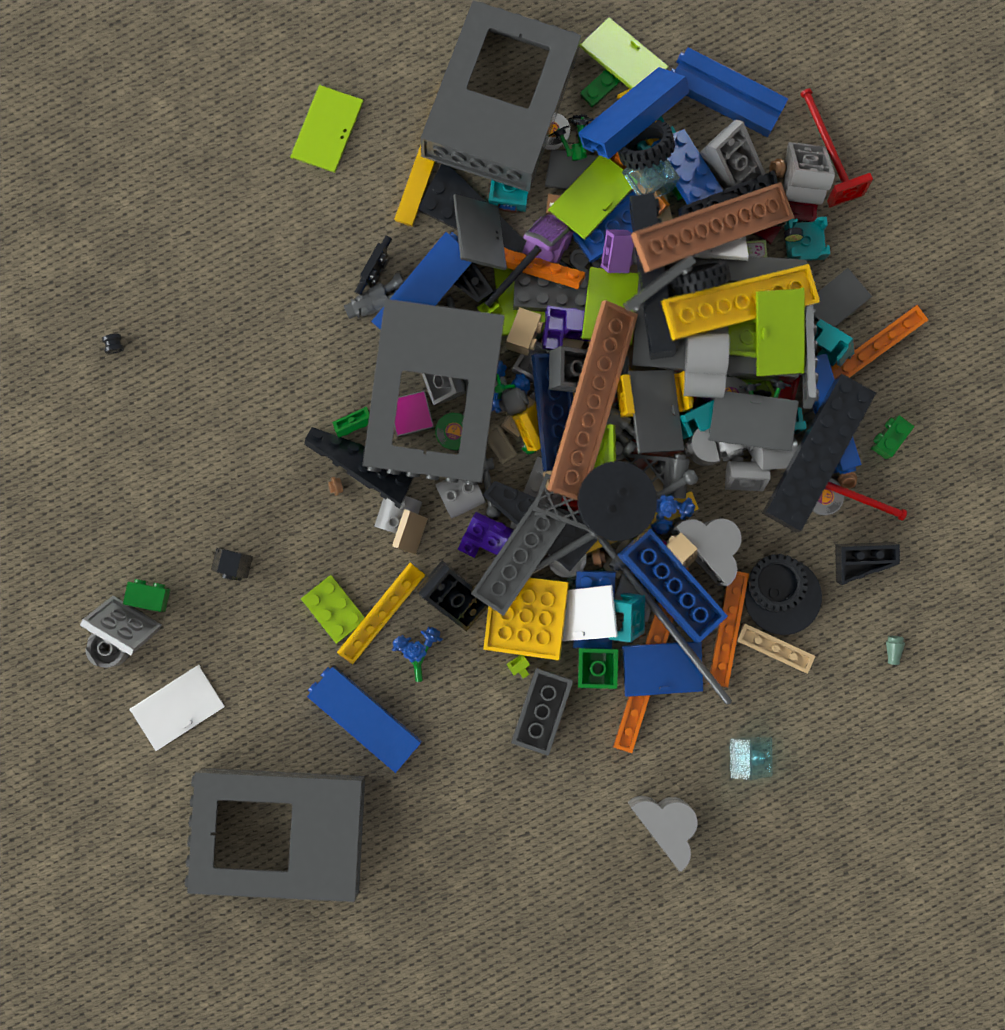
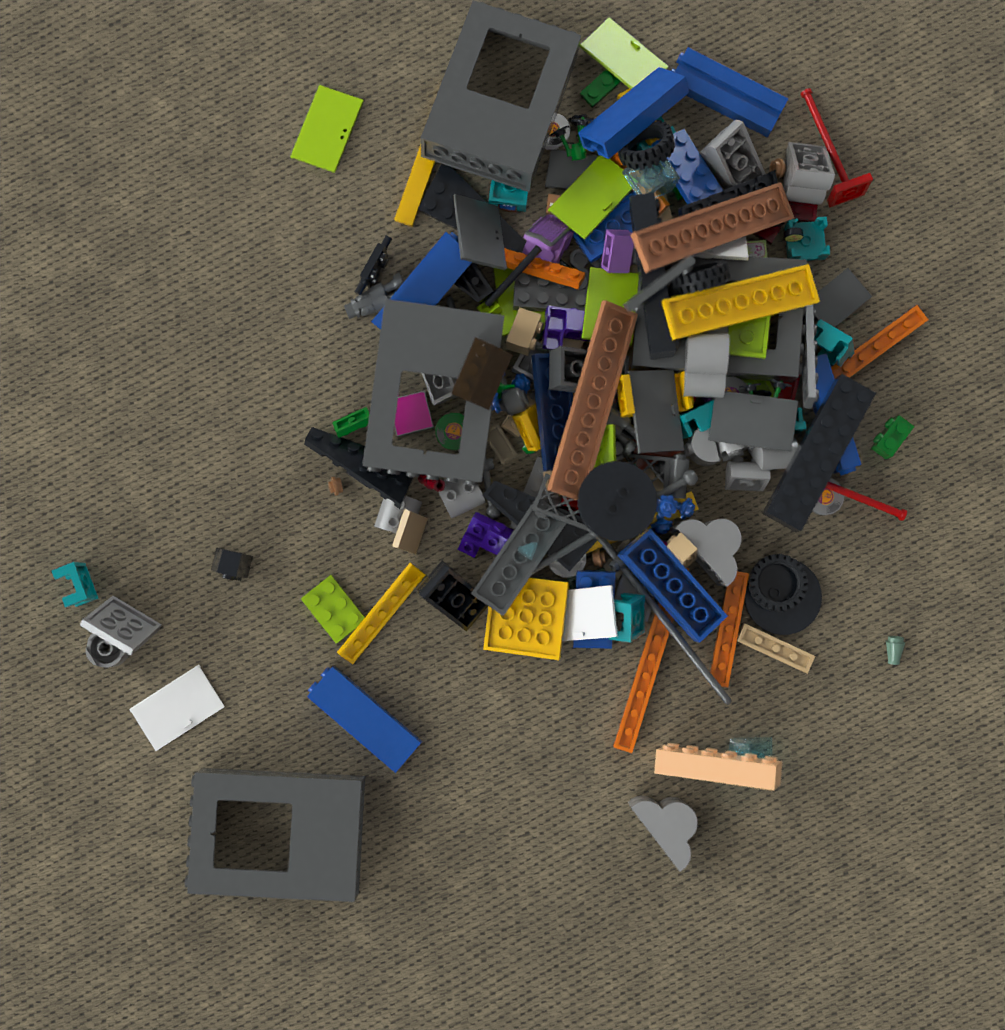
black wheel [102,334,124,354] -> none
green brick [123,579,170,612] -> none
blue plant [392,627,443,682] -> none
lime tile [507,655,530,679] -> none
dark grey brick [511,667,573,756] -> none
green brick [578,648,618,689] -> none
blue container [623,641,703,697] -> none
lime container [756,288,805,376] -> none
black wedge [835,542,900,585] -> none
medium nougat plate [838,472,857,489] -> none
none -> teal panel [52,562,99,607]
none -> dark red pin [418,474,445,492]
none -> dark brown slope [451,337,512,410]
none -> clear light blue slope [518,542,538,560]
none -> light nougat brick [655,743,782,790]

